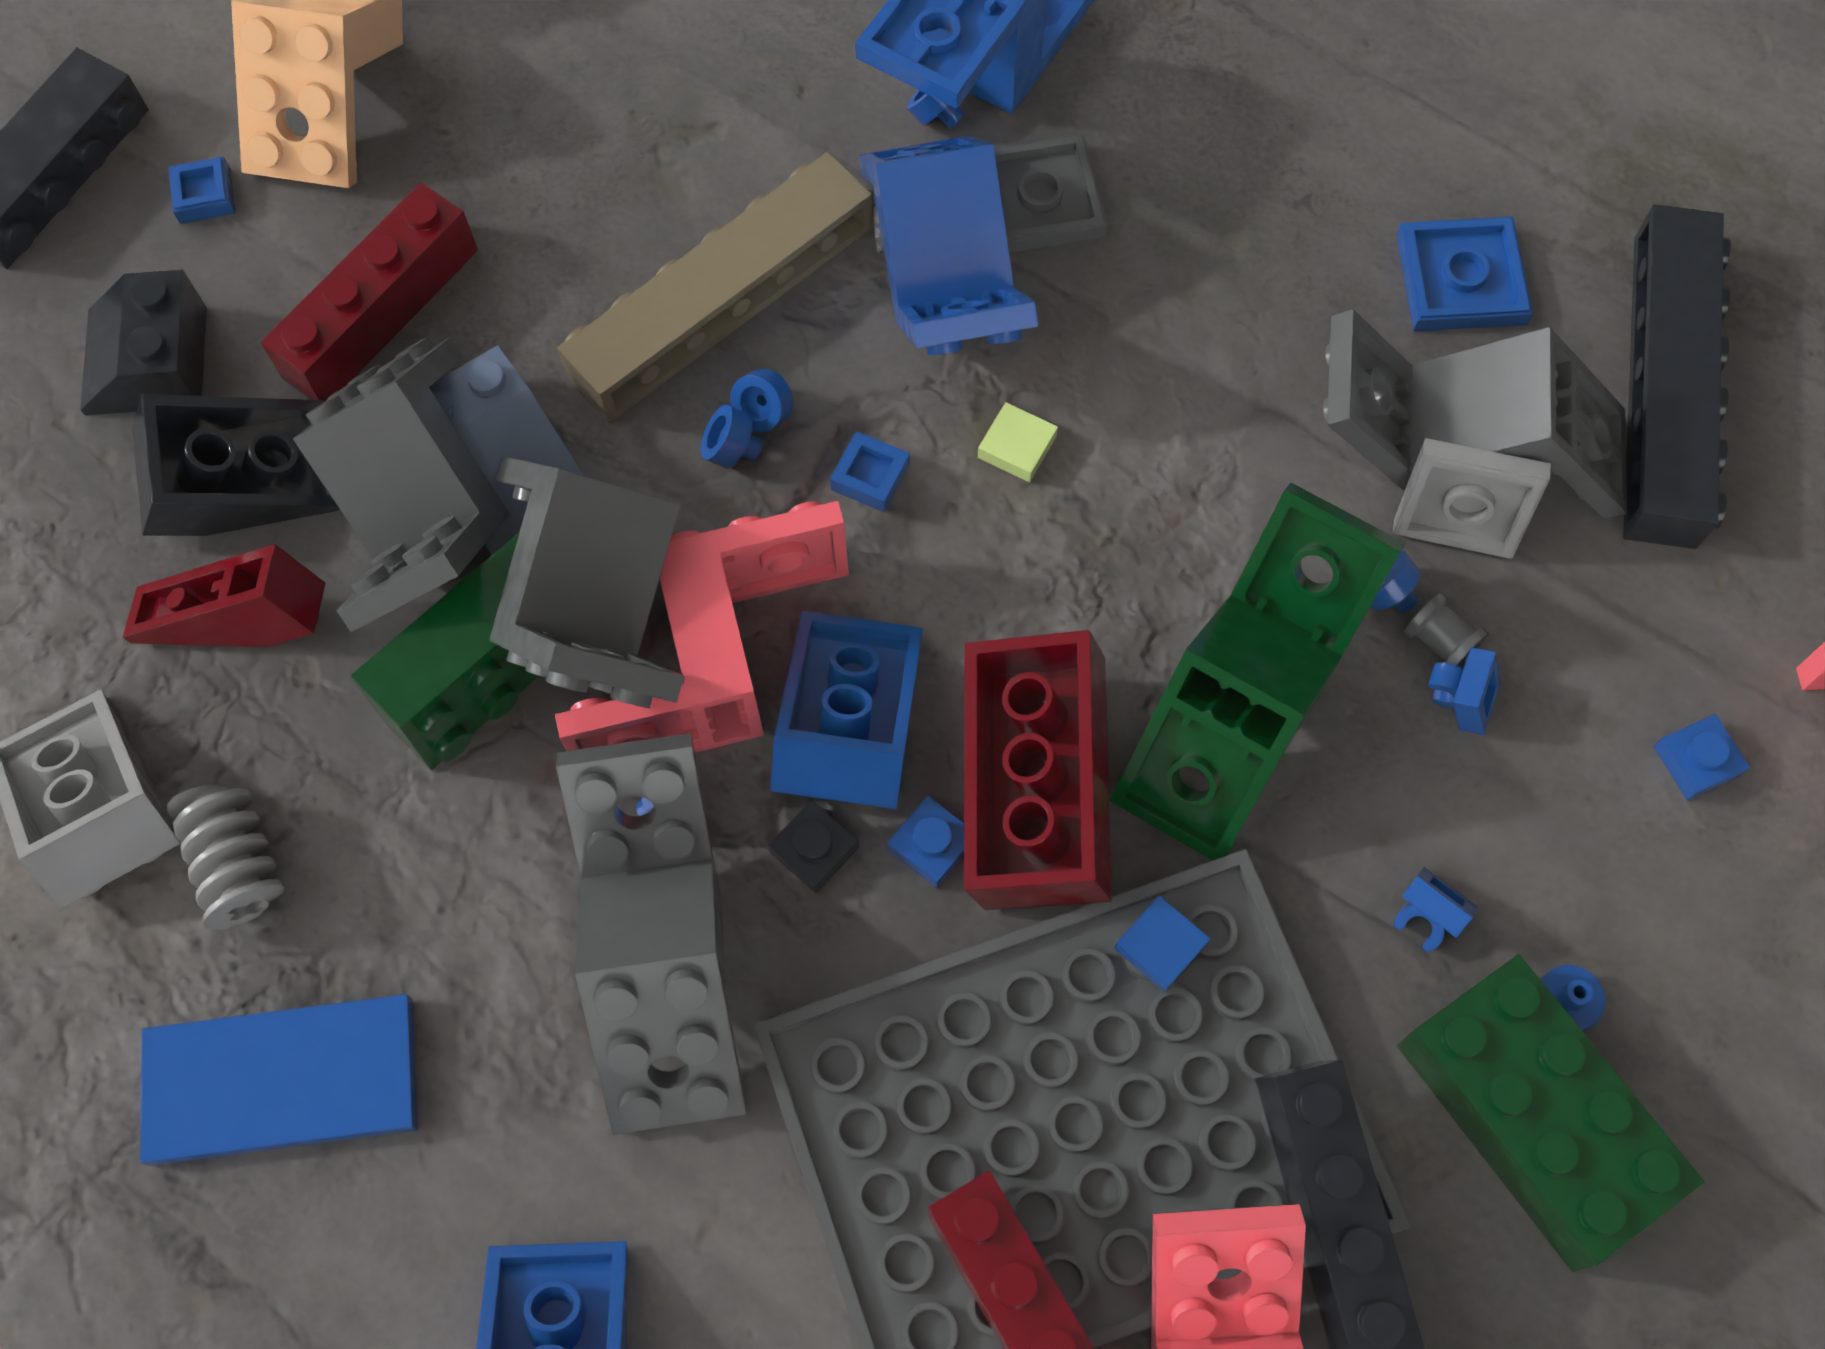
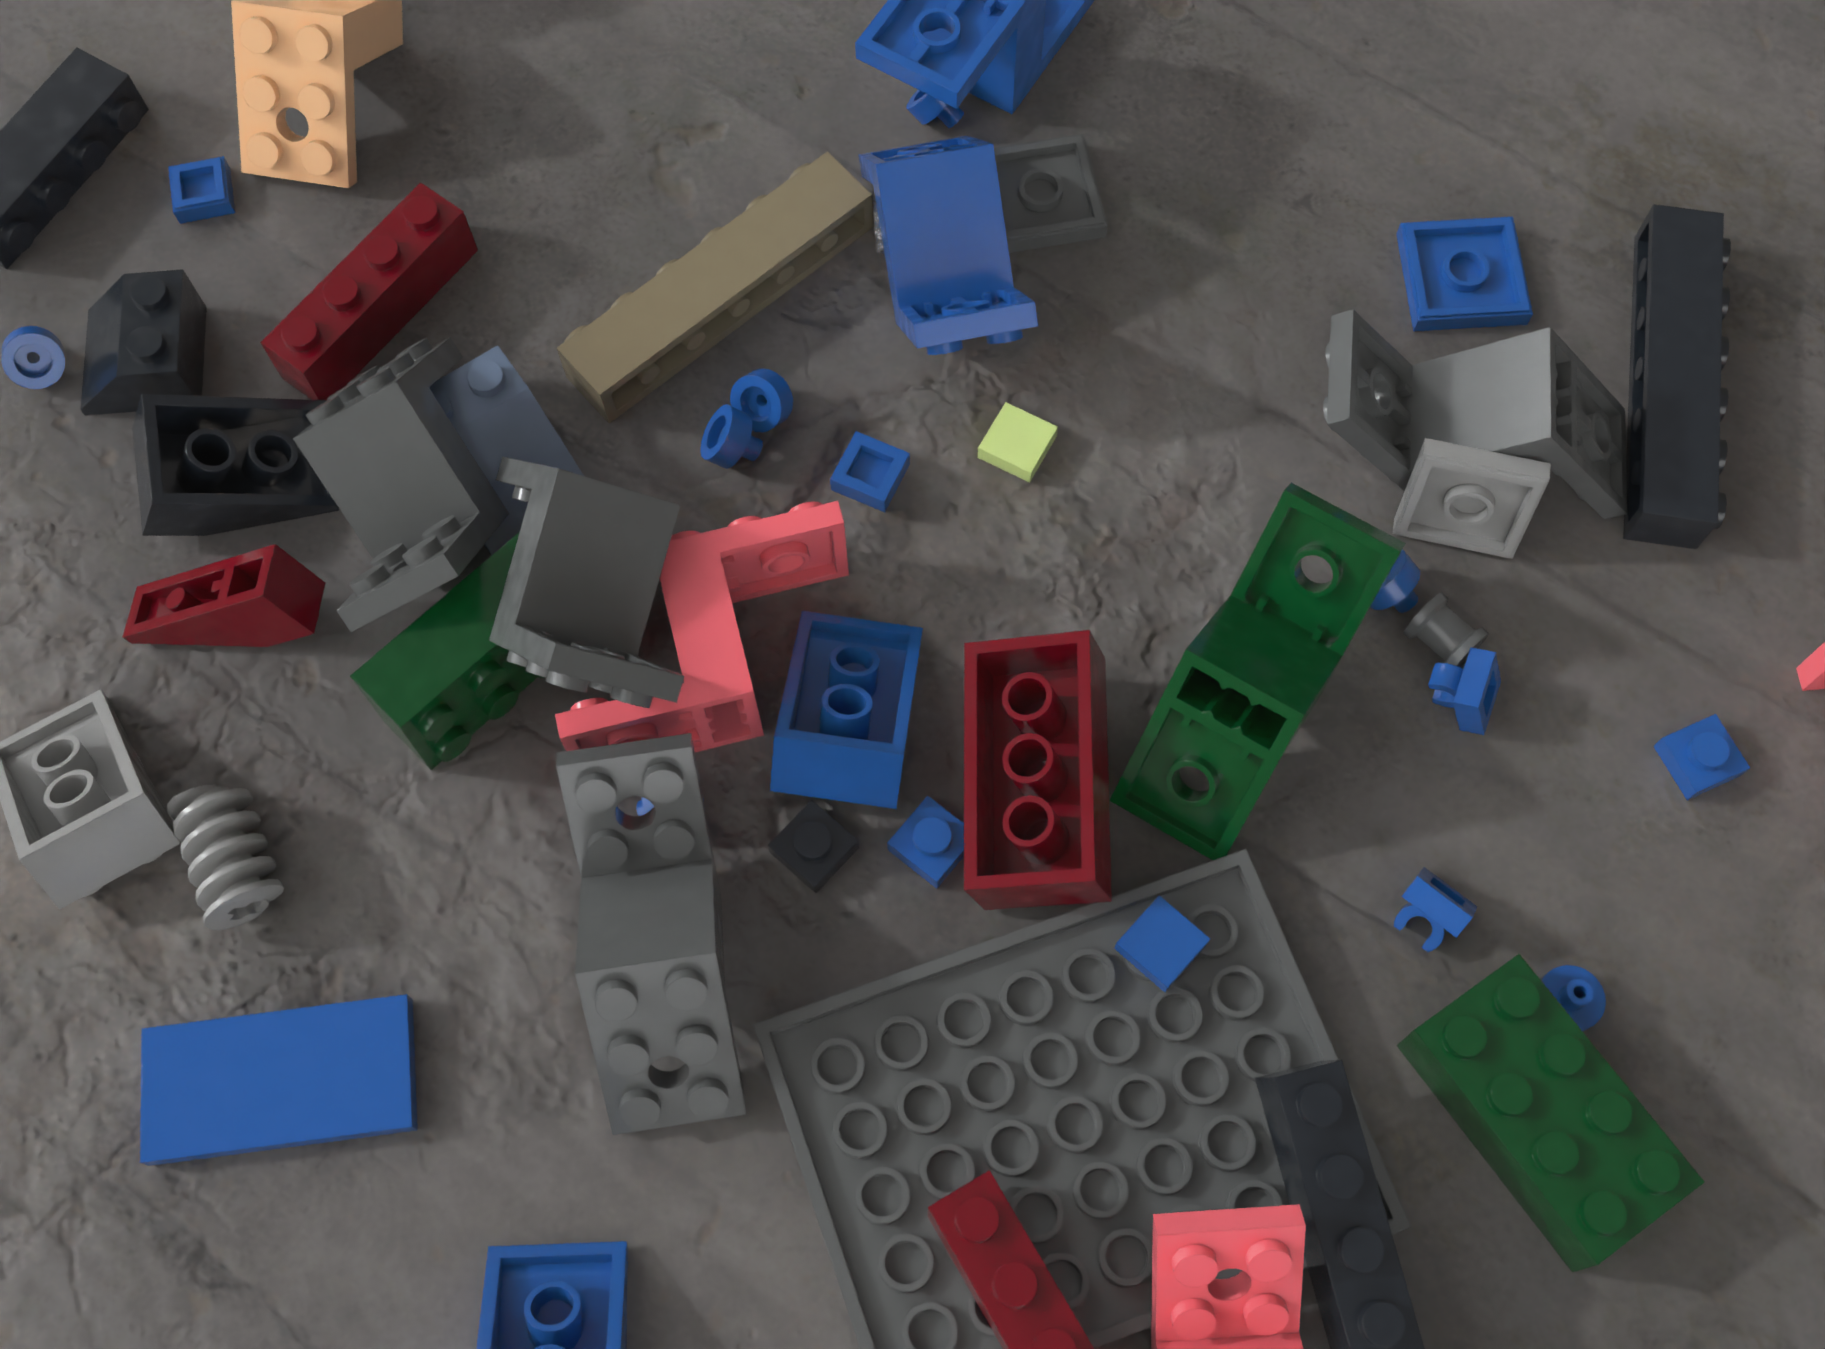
none -> blue tile [1,326,65,389]

